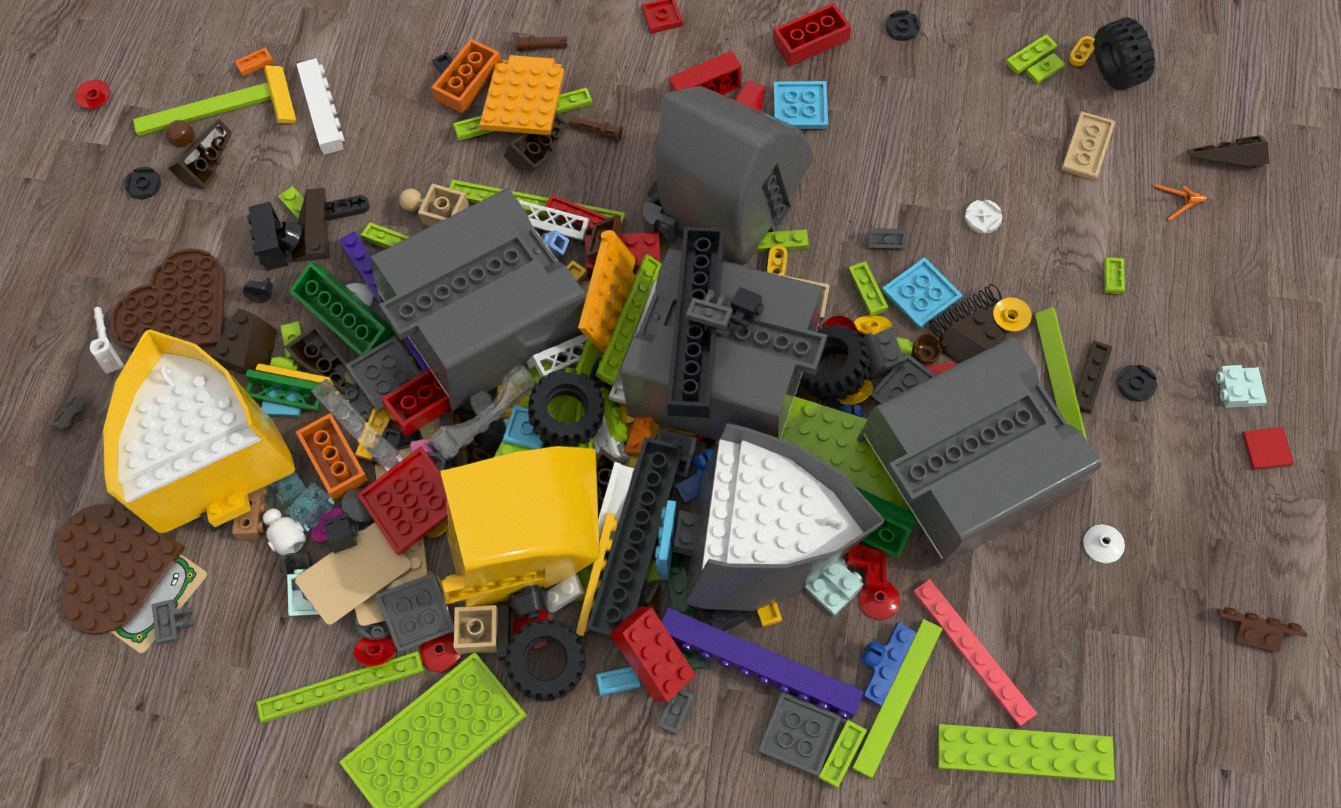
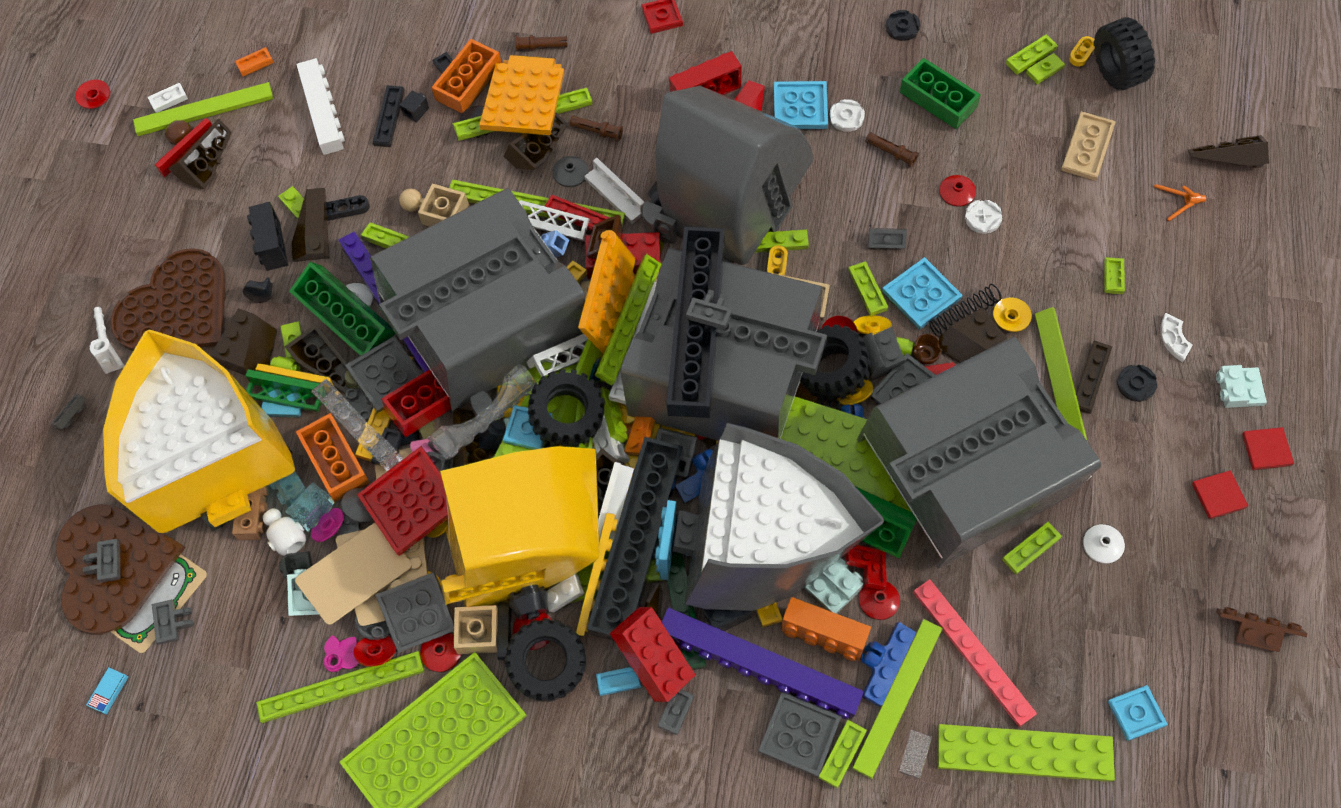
black tile [124,167,161,200] -> none
yellow tile [264,65,296,124] -> none
black hair [278,220,302,252] -> none
black brick [324,513,359,553] -> none
black brick [729,287,764,329] -> none
red brick [773,3,851,66] -> none
none -> dark grey hinge [83,539,120,582]
none -> medium azure tile [87,667,128,715]
none -> white plate [148,83,188,113]
none -> red tile [155,118,212,177]
none -> dark pink plate [324,636,359,672]
none -> black tile [372,85,405,147]
none -> black brick [400,90,429,123]
none -> dark grey dish [553,156,588,187]
none -> white fence [585,158,645,224]
none -> orange brick [781,597,871,661]
none -> white tile [829,99,865,132]
none -> reddish brown pin [865,132,919,167]
none -> clear plate [898,730,932,779]
none -> green brick [900,58,981,129]
none -> red dish [939,175,976,207]
none -> lime plate [1002,522,1062,575]
none -> medium azure tile [1107,685,1168,741]
none -> white tile [1160,313,1193,362]
none -> red tile [1192,470,1248,520]

